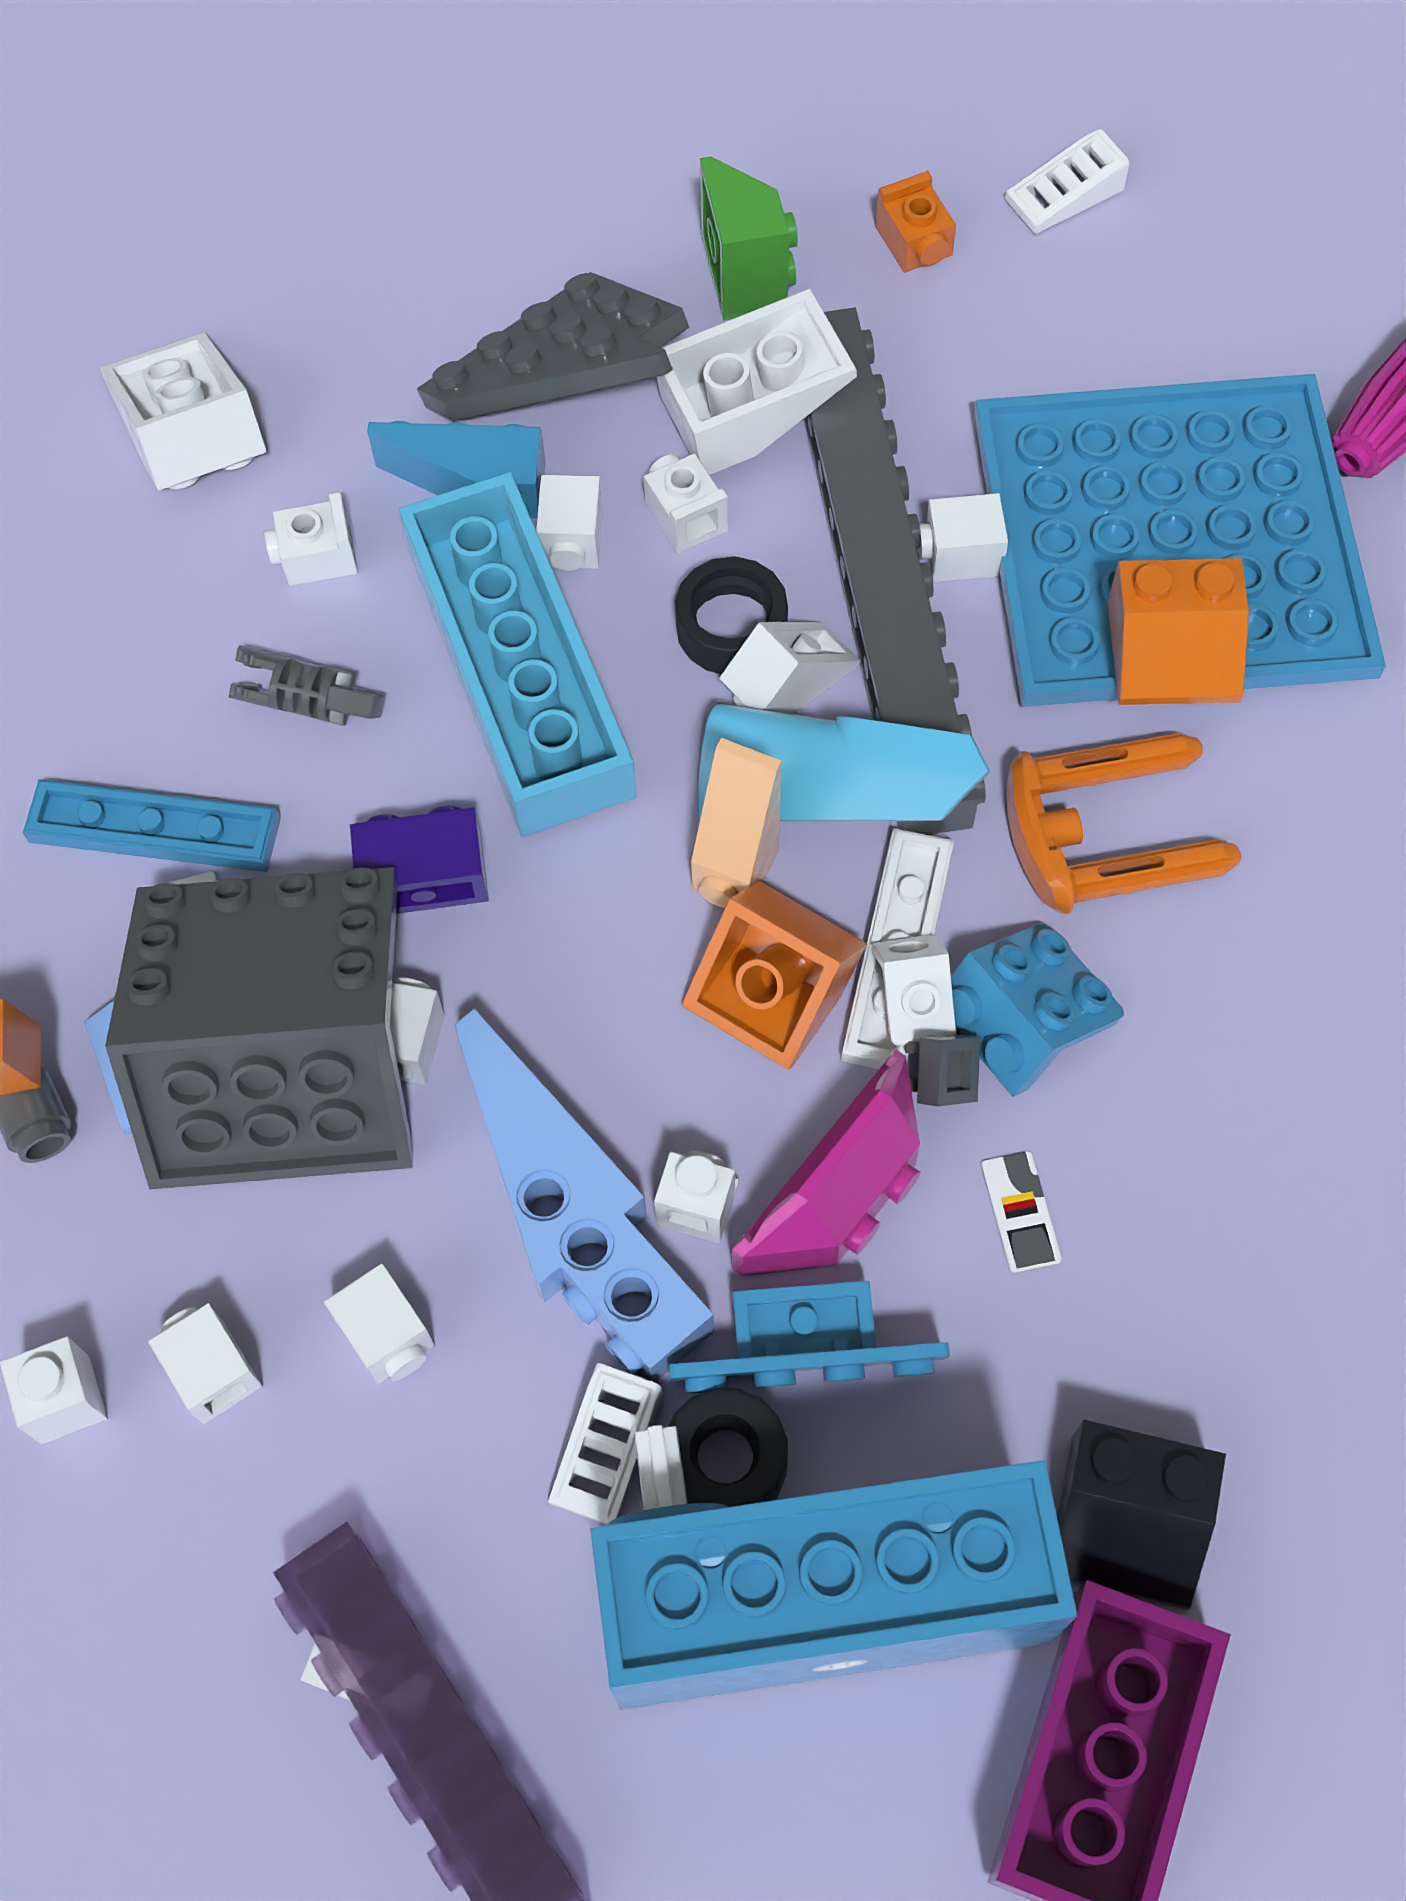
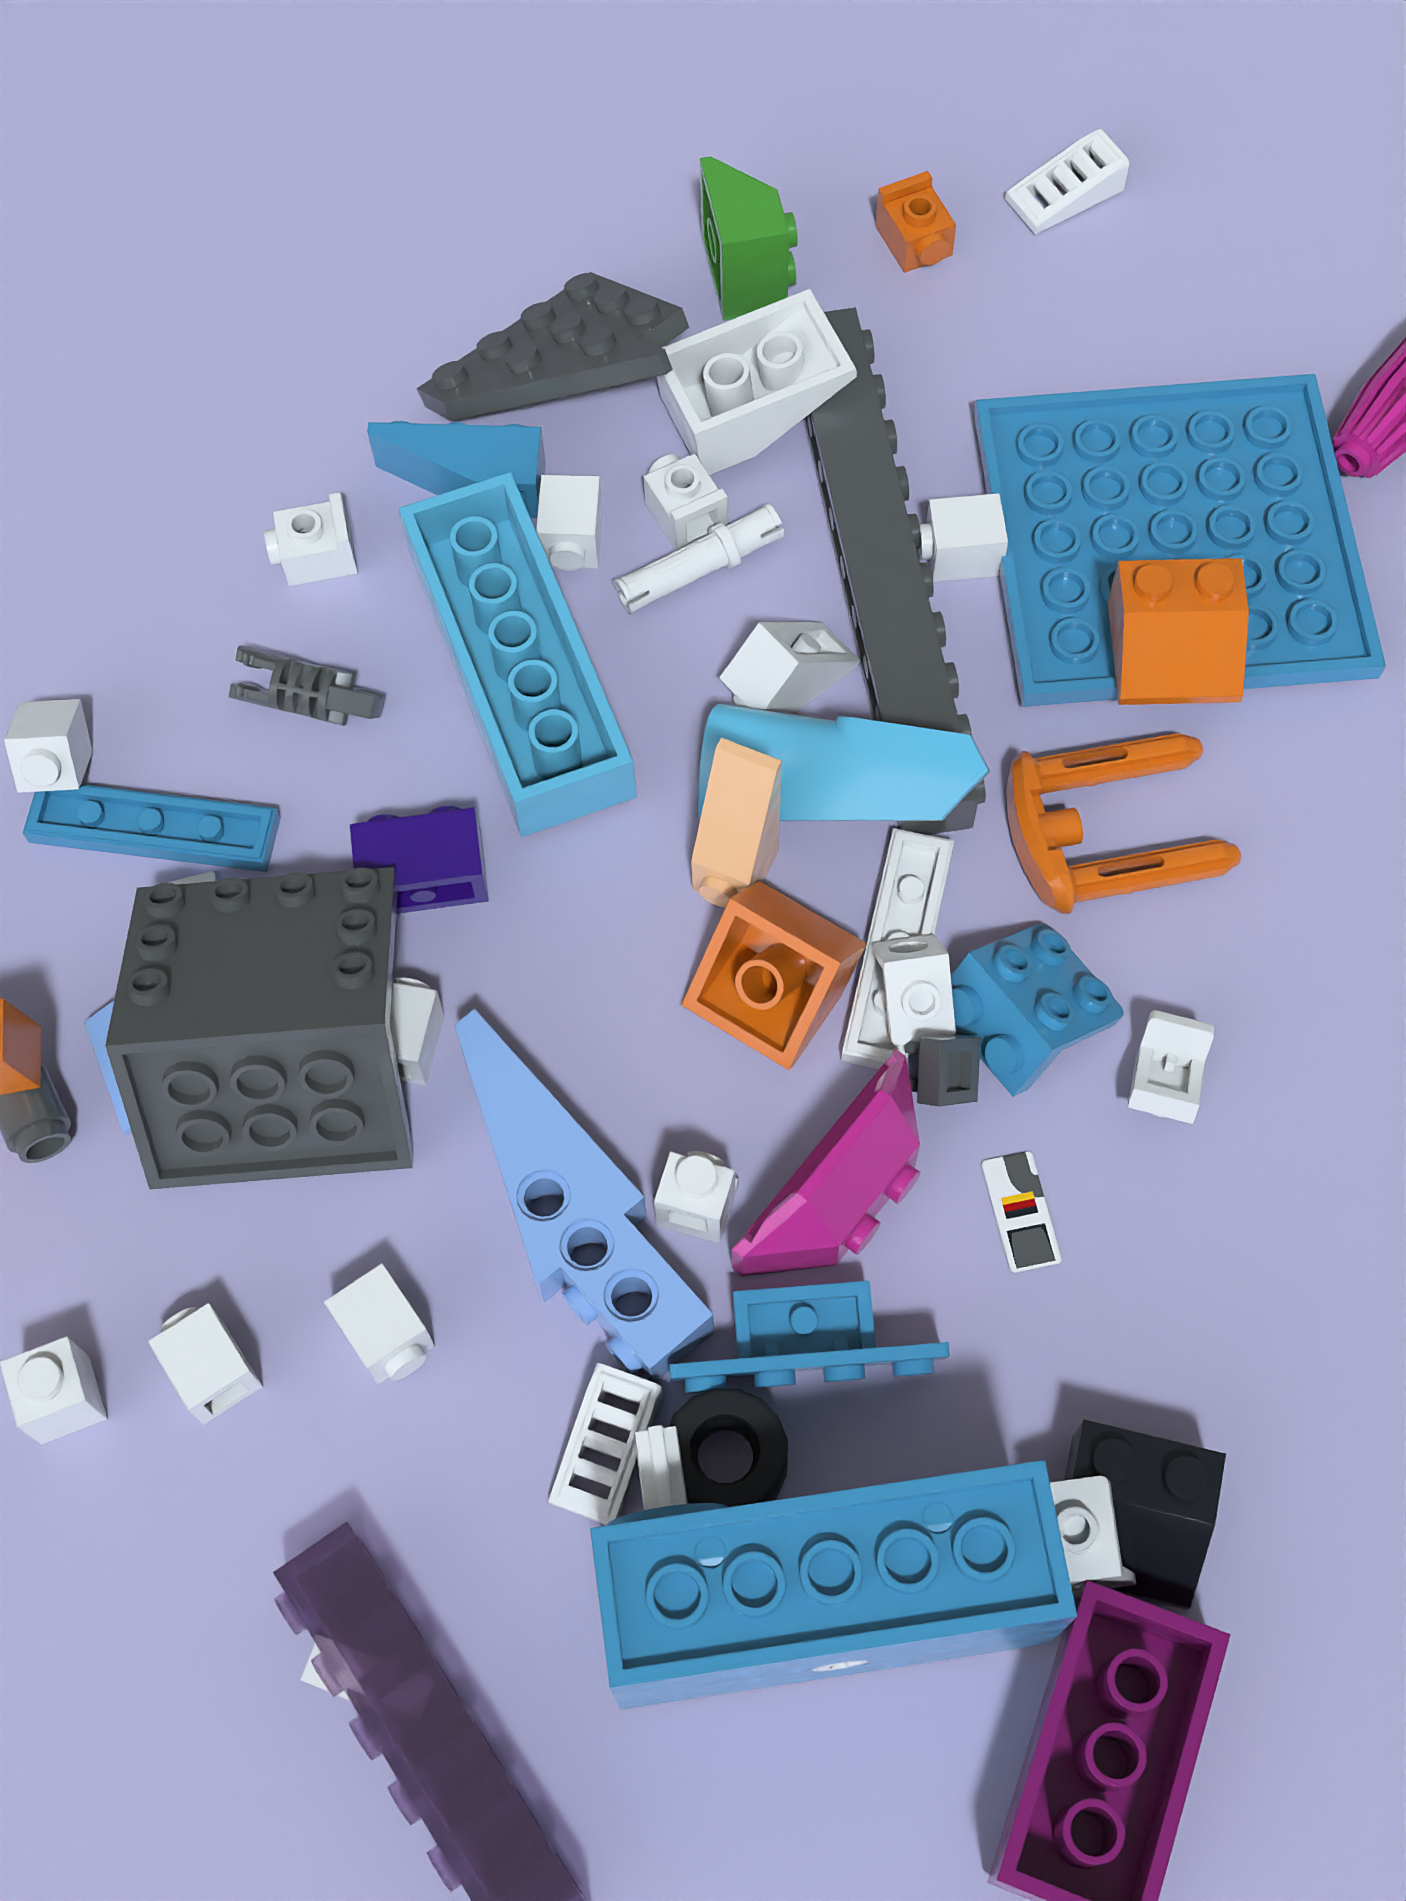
white slope [100,332,267,491] -> none
black tyre [675,556,788,674] -> none
none -> white brick [4,699,93,793]
none -> white pin [613,503,785,615]
none -> white bracket [1050,1476,1136,1593]
none -> white bracket [1128,1010,1215,1124]

